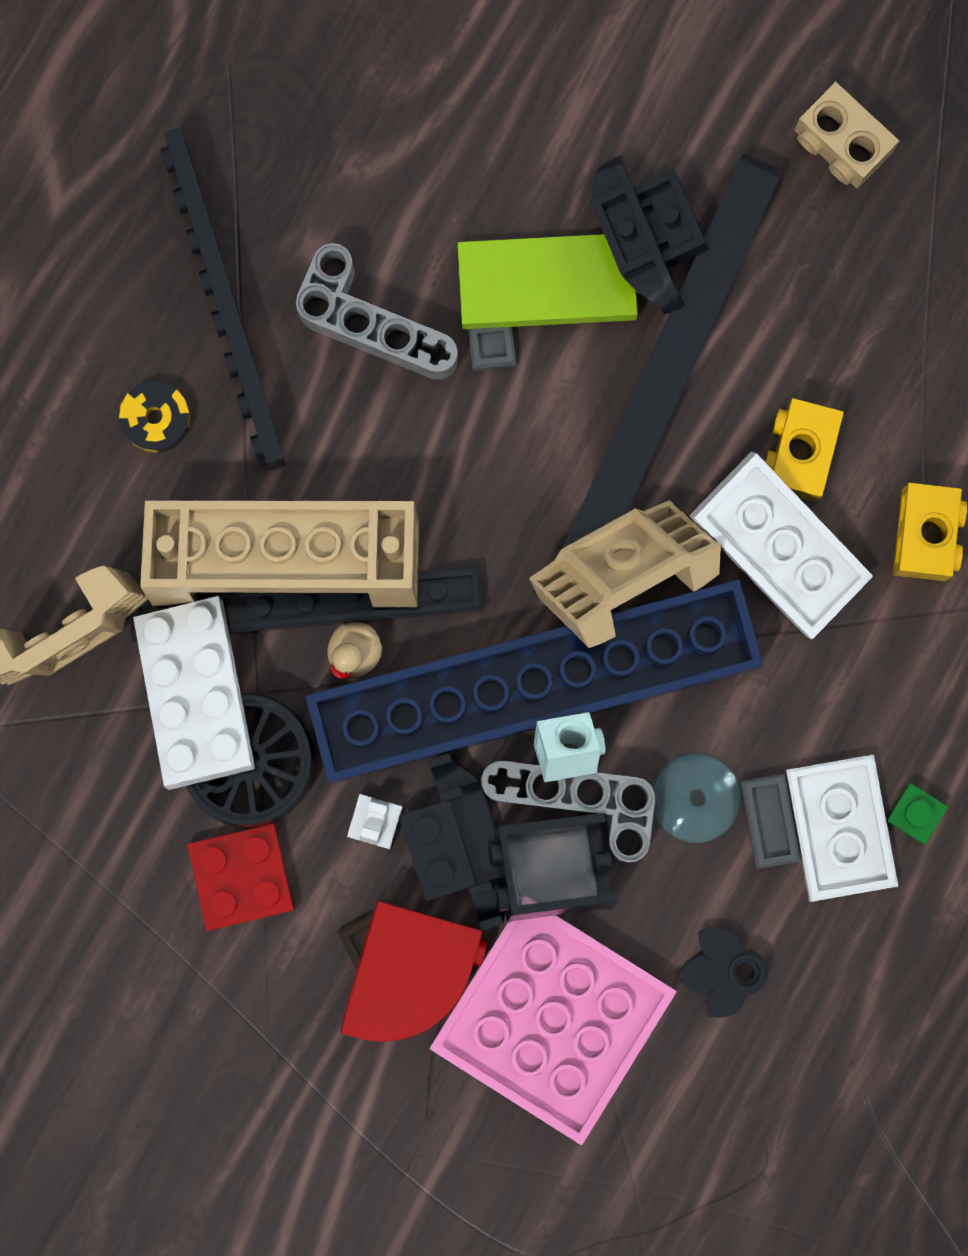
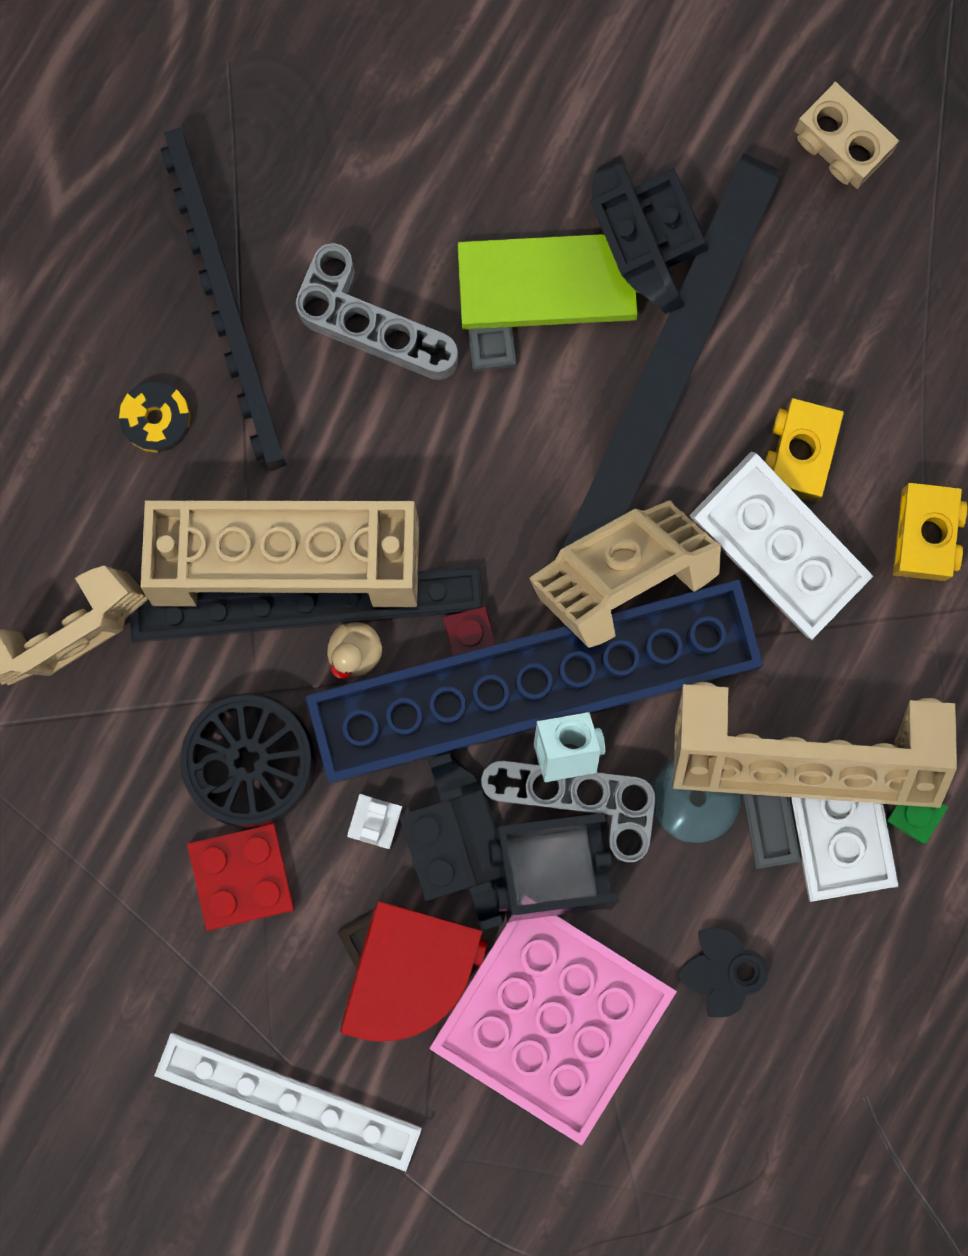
white plate [133,596,255,790] -> none
none -> white tile [154,1033,422,1172]
none -> dark red plate [443,606,496,656]
none -> tan plate [673,682,957,808]

